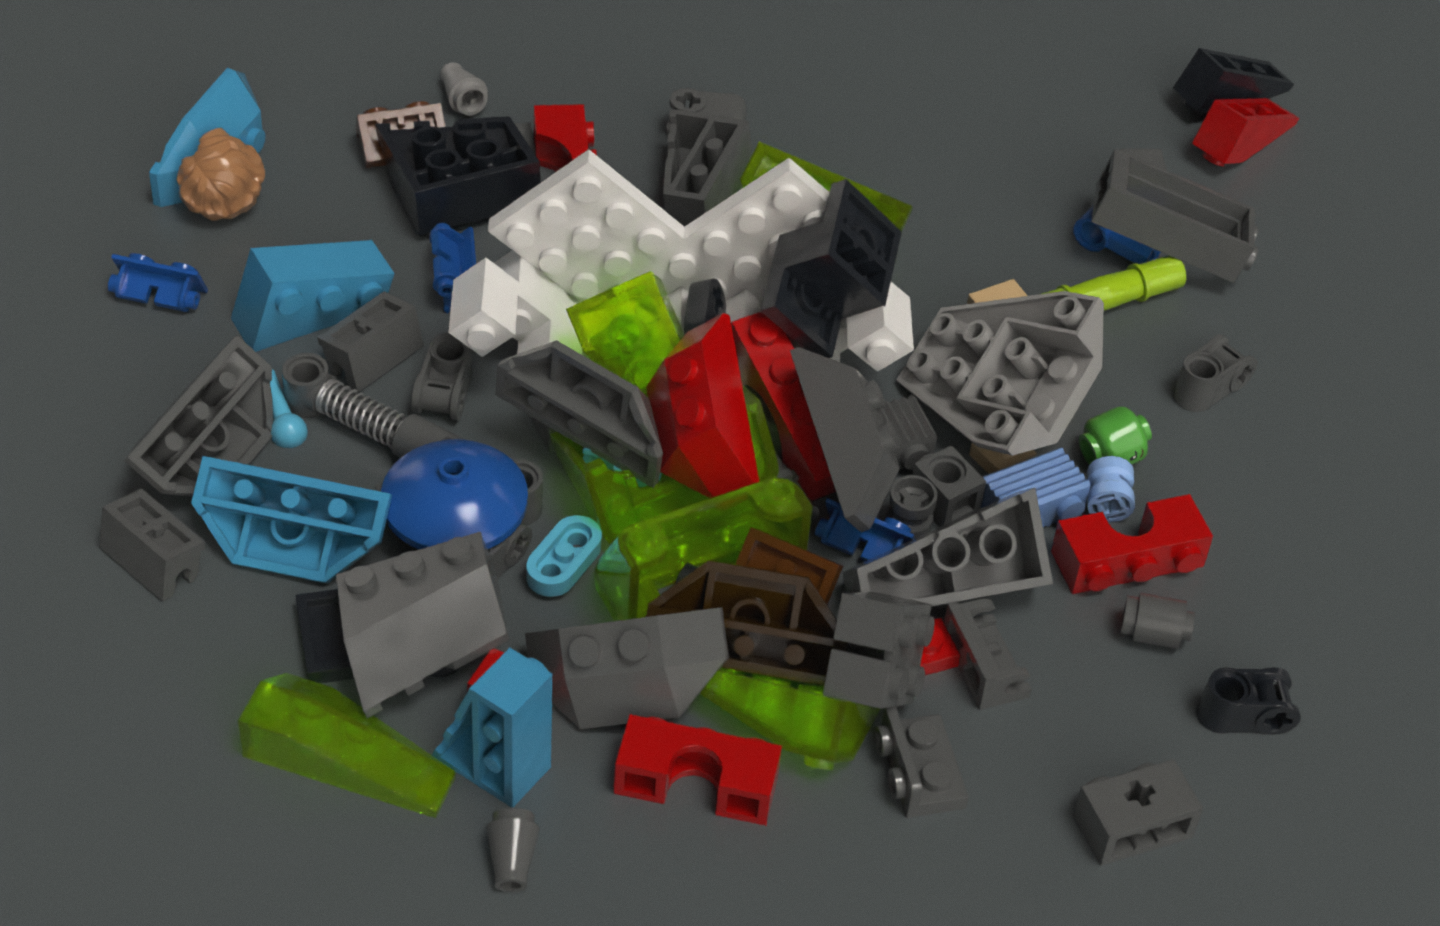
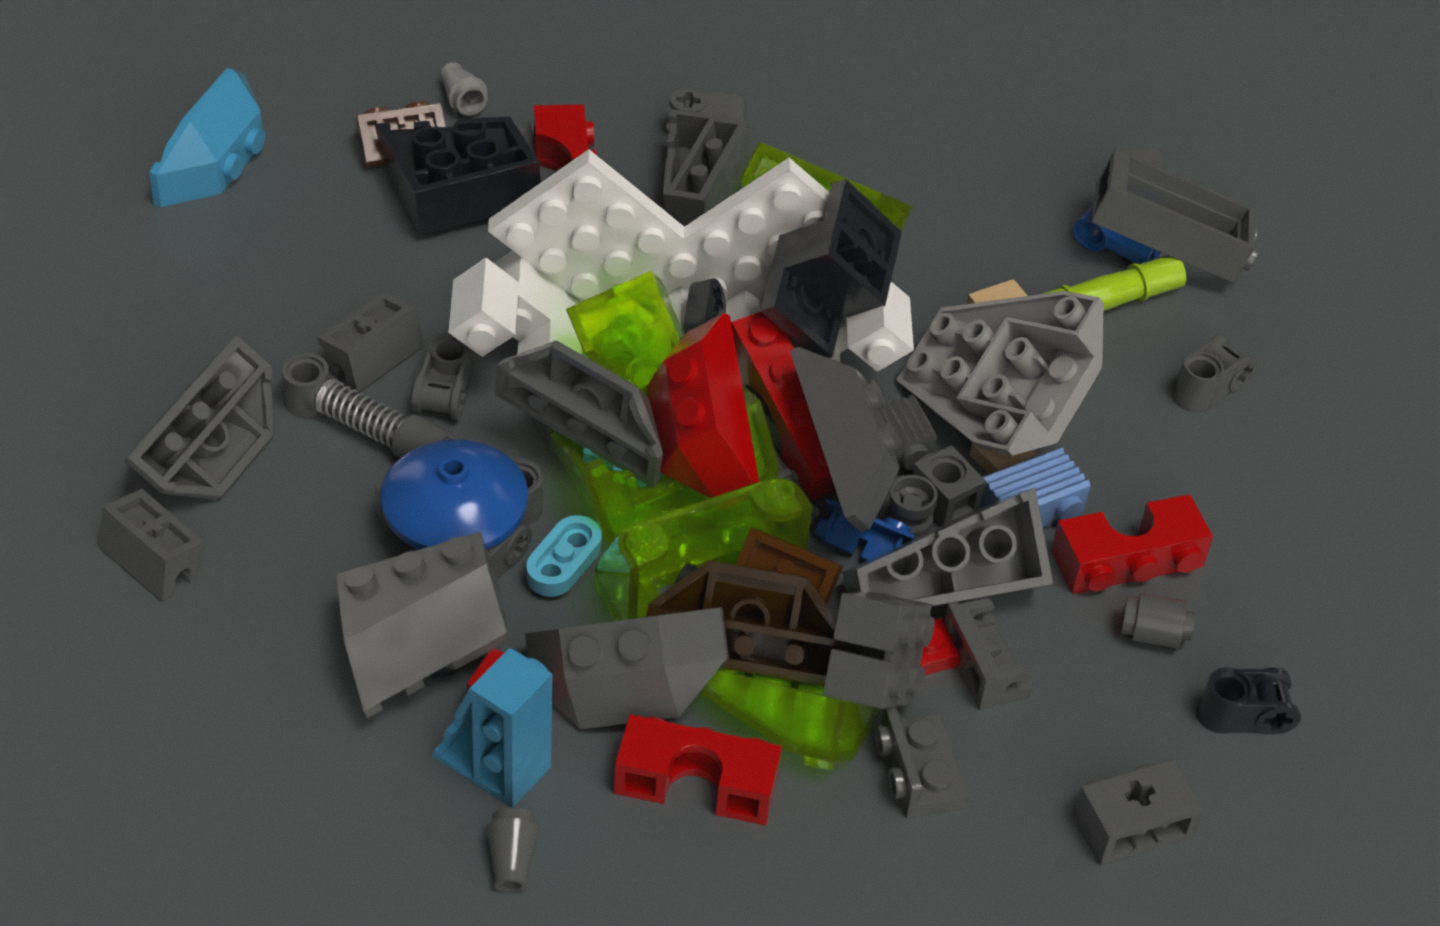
blue hinge [108,253,208,312] -> none
medium nougat hair [176,128,265,221] -> none
dark azure wedge [191,456,392,584] -> none
dark azure wedge [231,240,395,352] -> none
clear neon green wedge [238,673,456,818] -> none
medium azure bar [270,369,308,448] -> none
black tile [295,589,354,685] -> none
blue hinge [429,223,476,313] -> none
bright green head [1079,406,1152,465] -> none
light blue wheel [1087,456,1135,522] -> none
black slope [1173,48,1294,116] -> none
red slope [1192,98,1299,167] -> none

